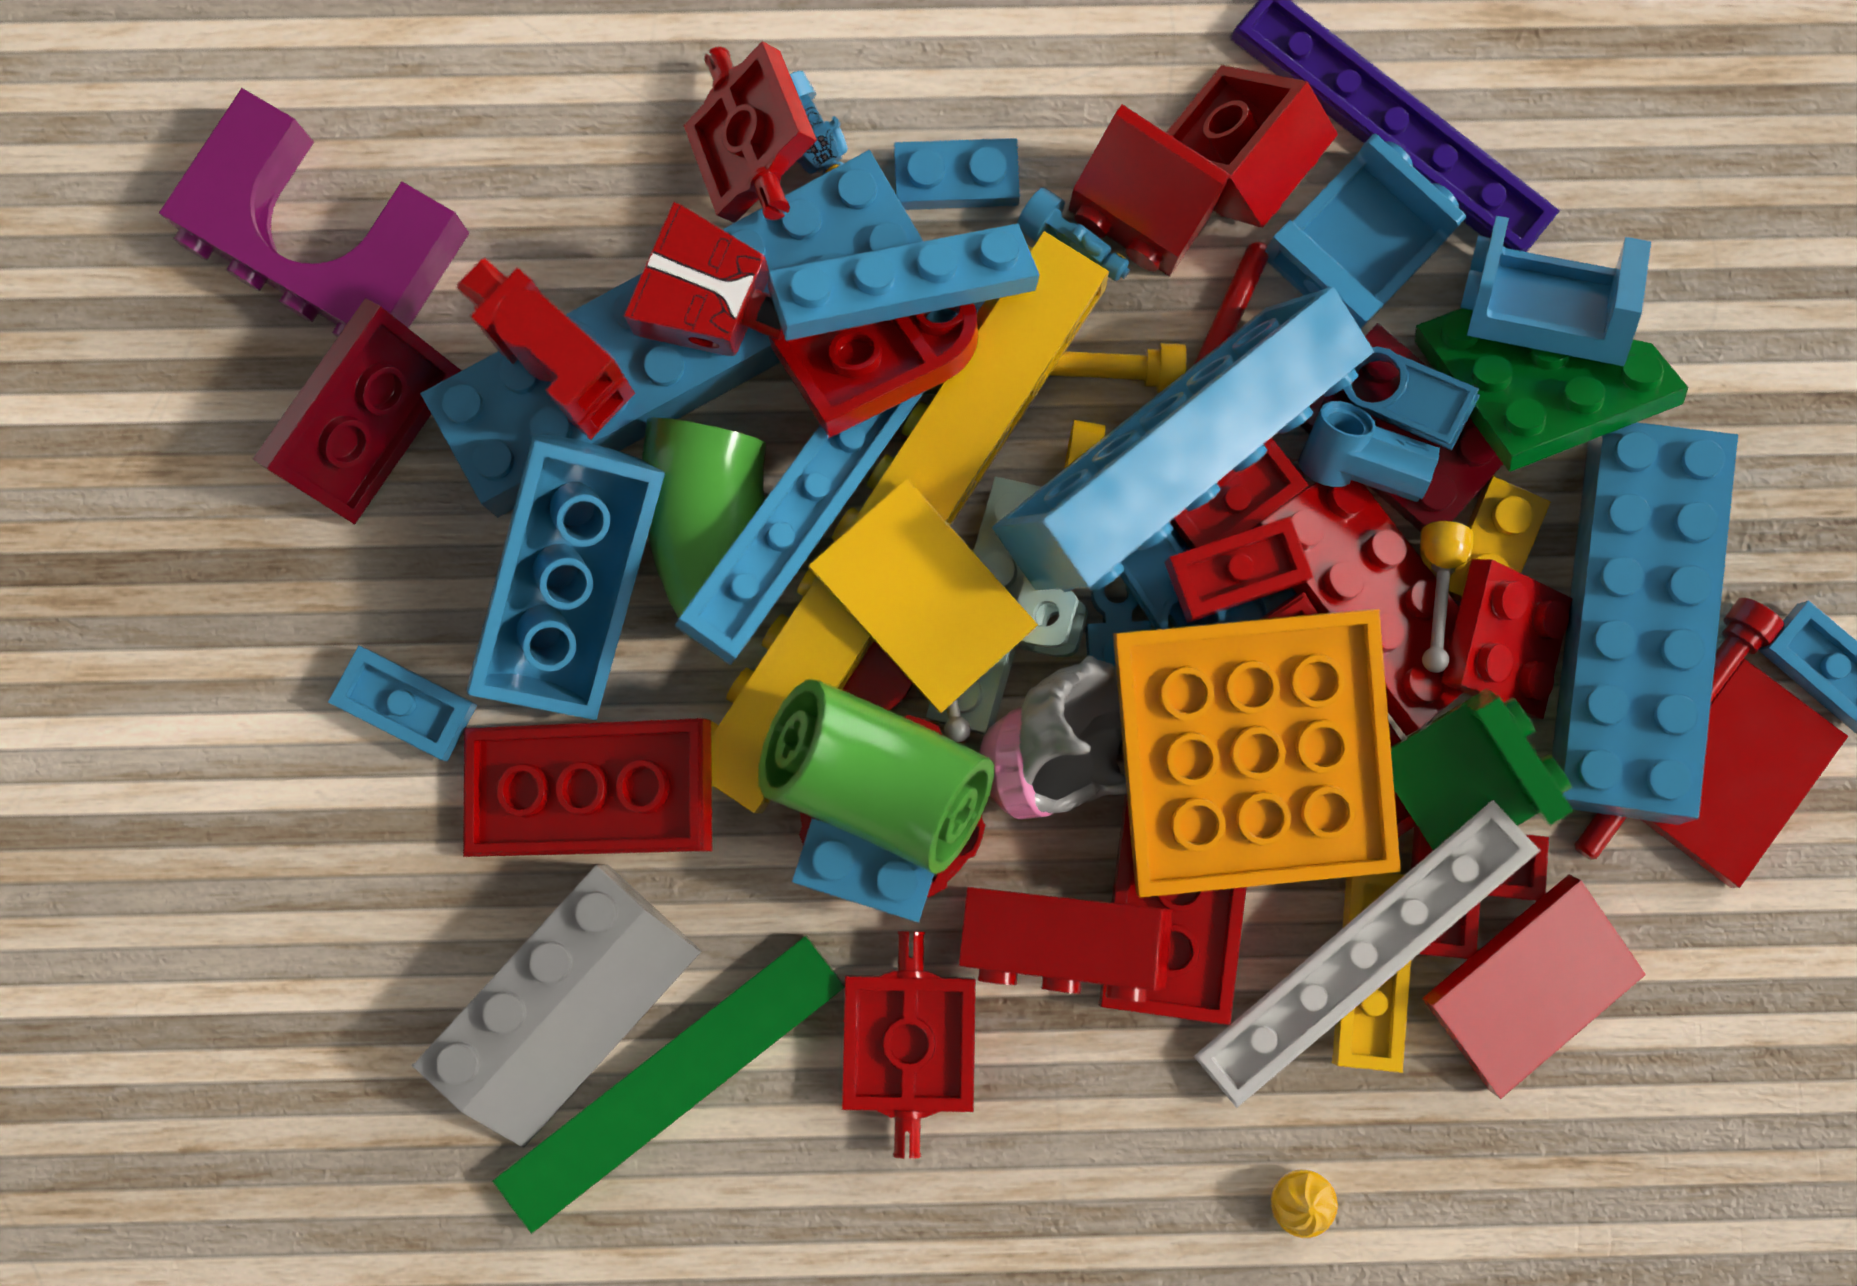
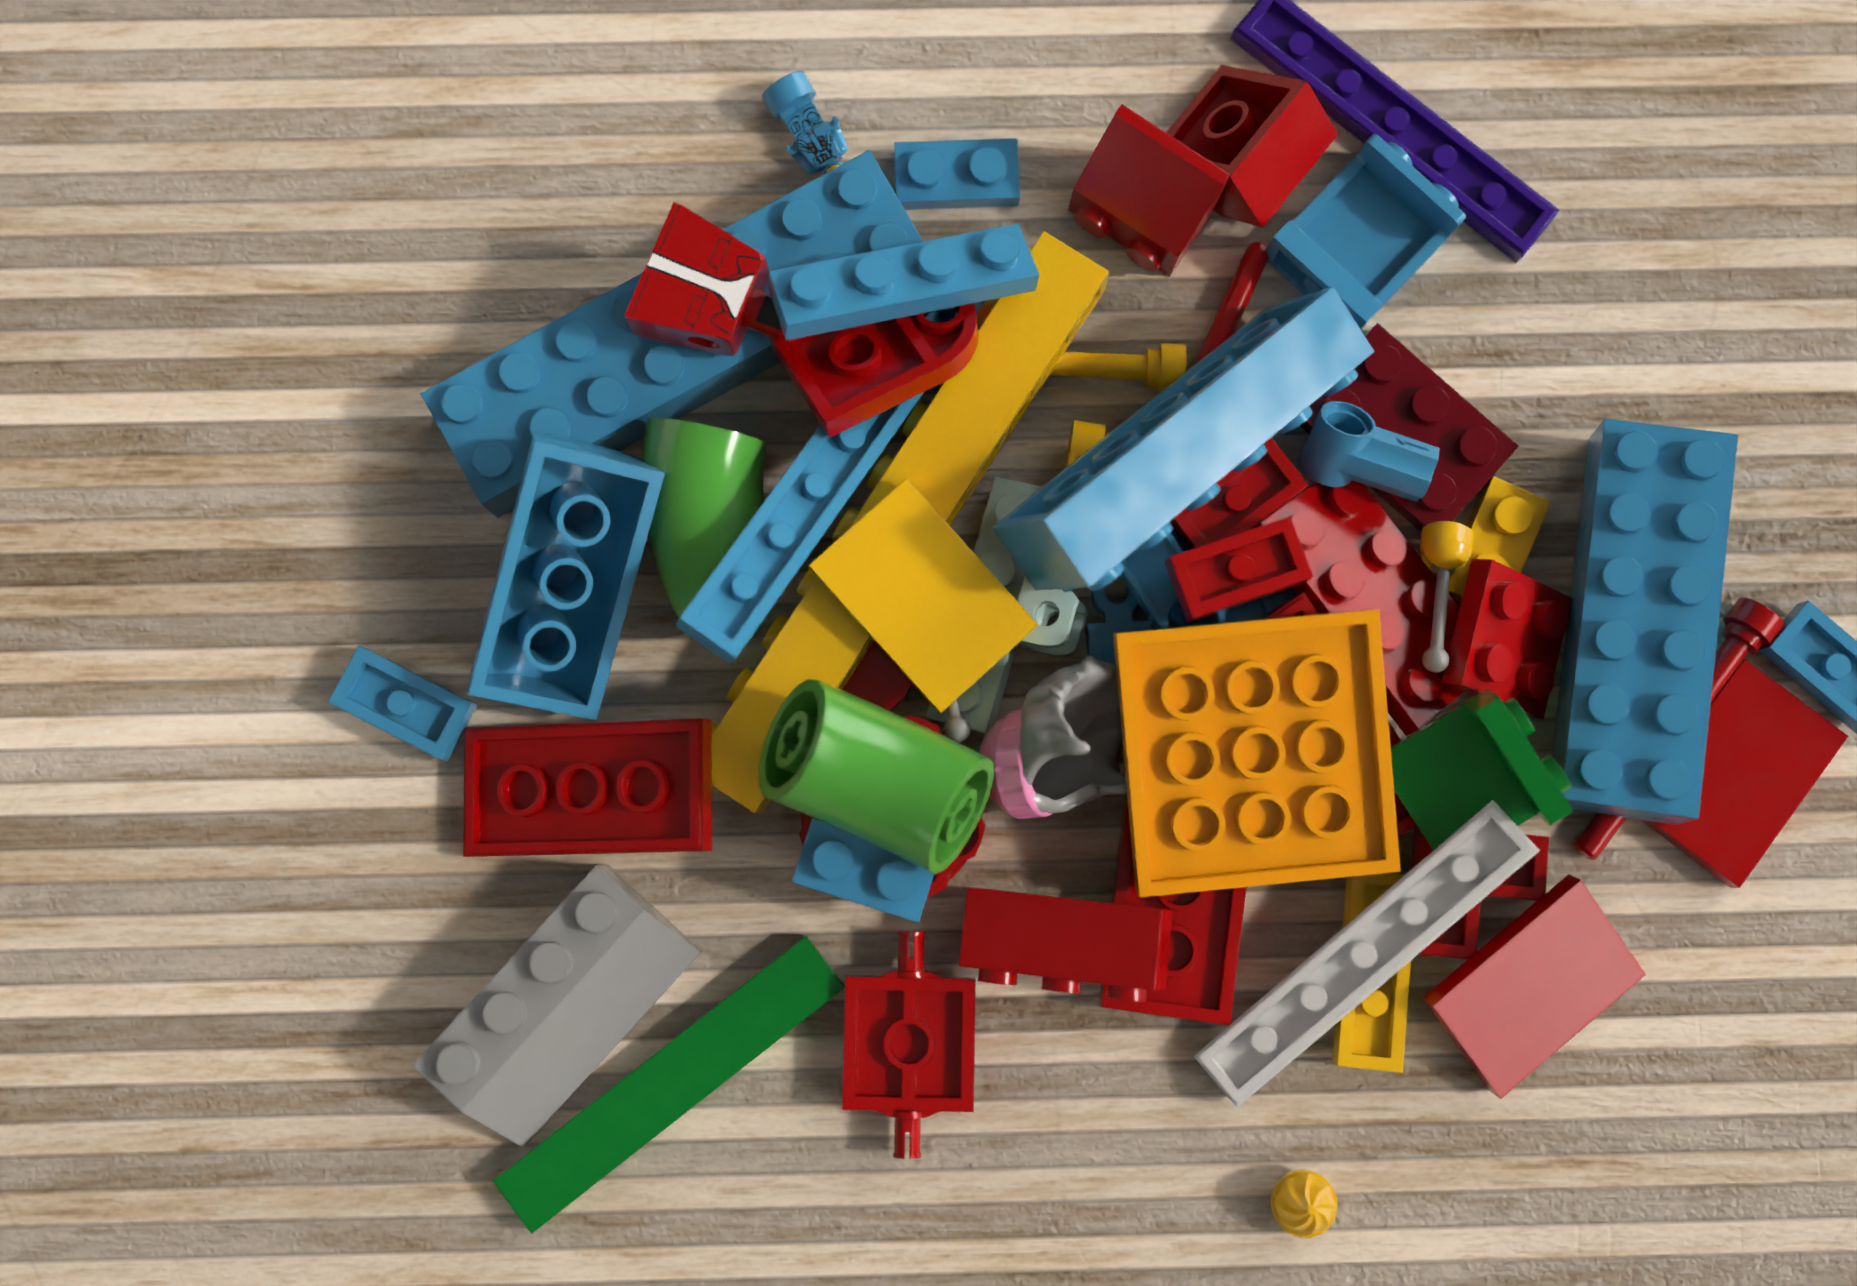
magenta arch [159,88,469,337] -> none
dark red plate [252,298,462,525] -> none
red hips [456,258,635,440] -> none
red plate [683,41,817,223] -> none
dark azure piece [1017,187,1130,281] -> none
dark azure piece [1344,346,1480,451] -> none
green plate [1415,308,1688,472] -> none
dark azure panel [1460,216,1651,366] -> none

